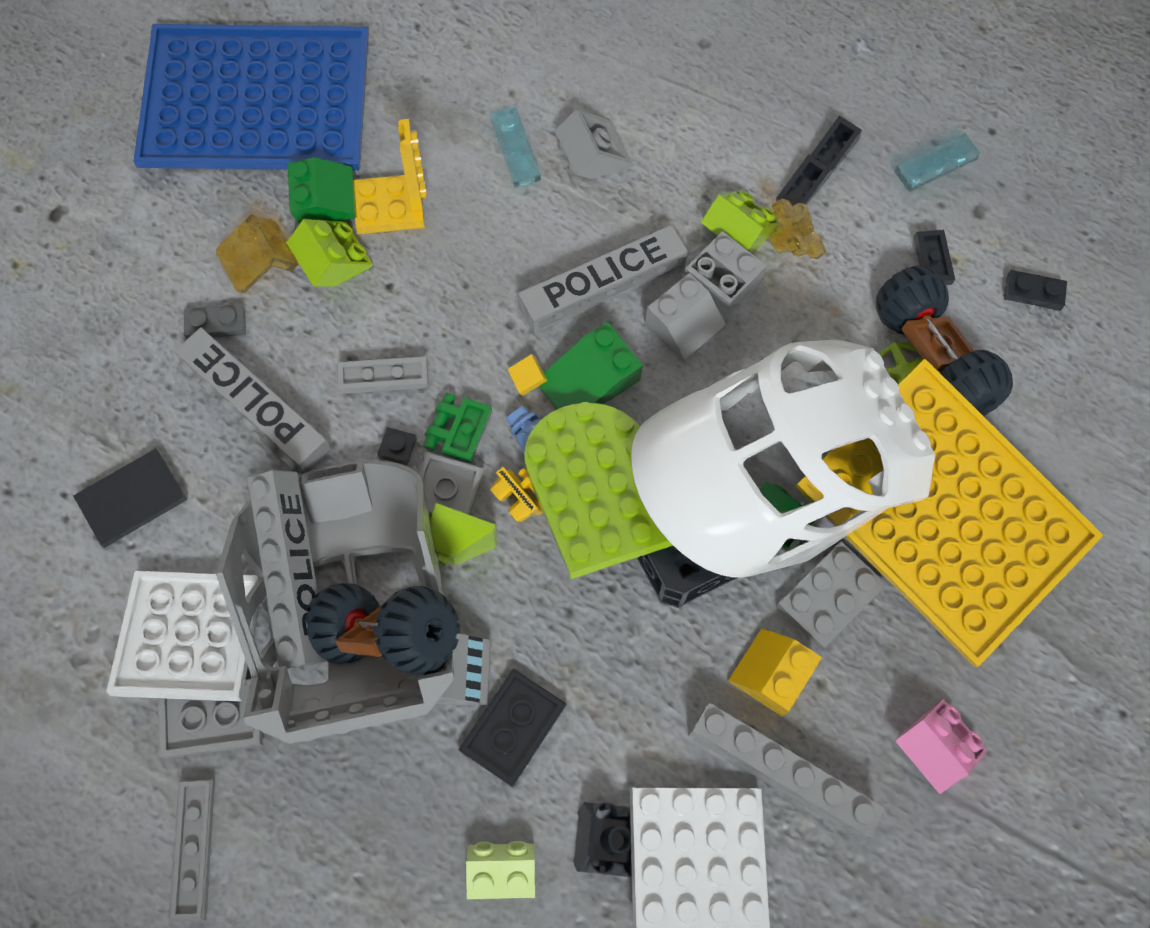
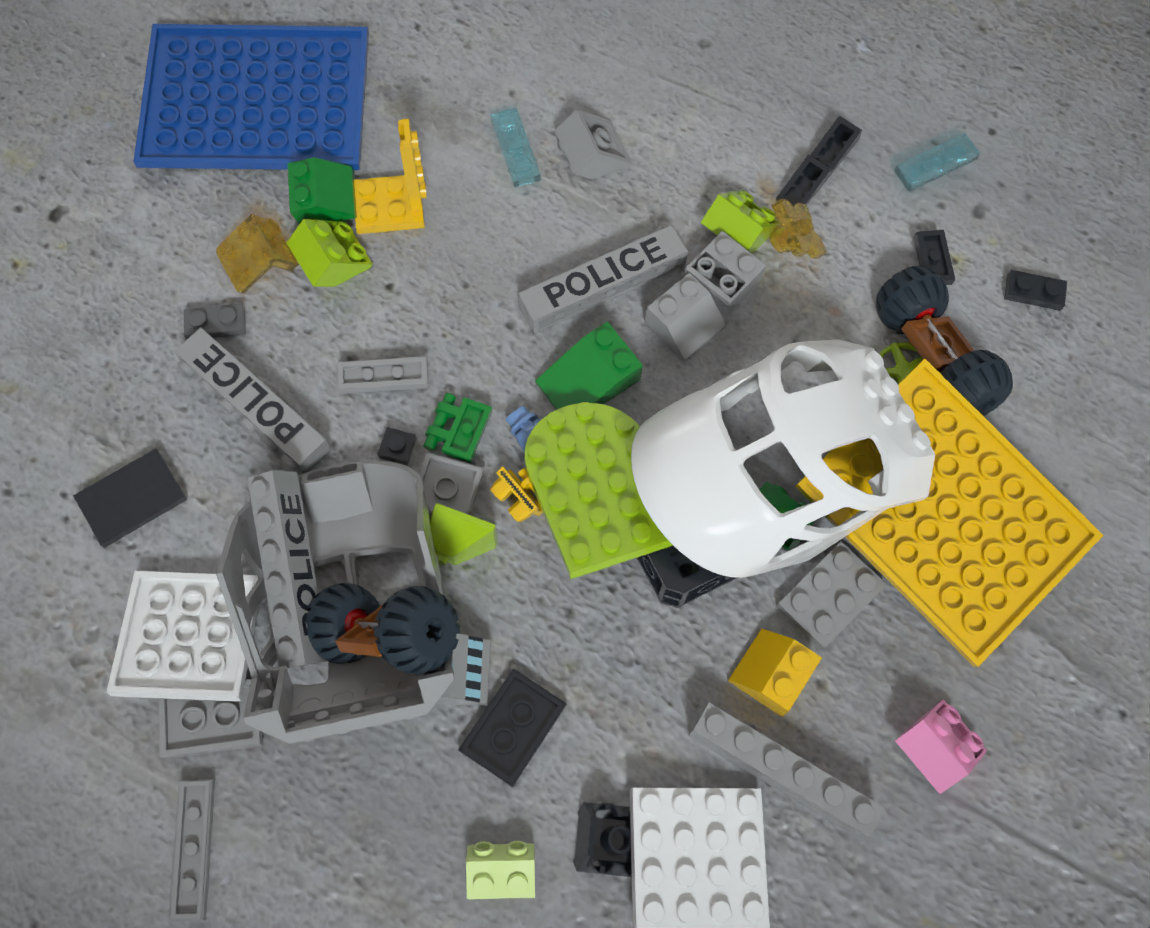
yellow tile [507,354,548,396] -> none

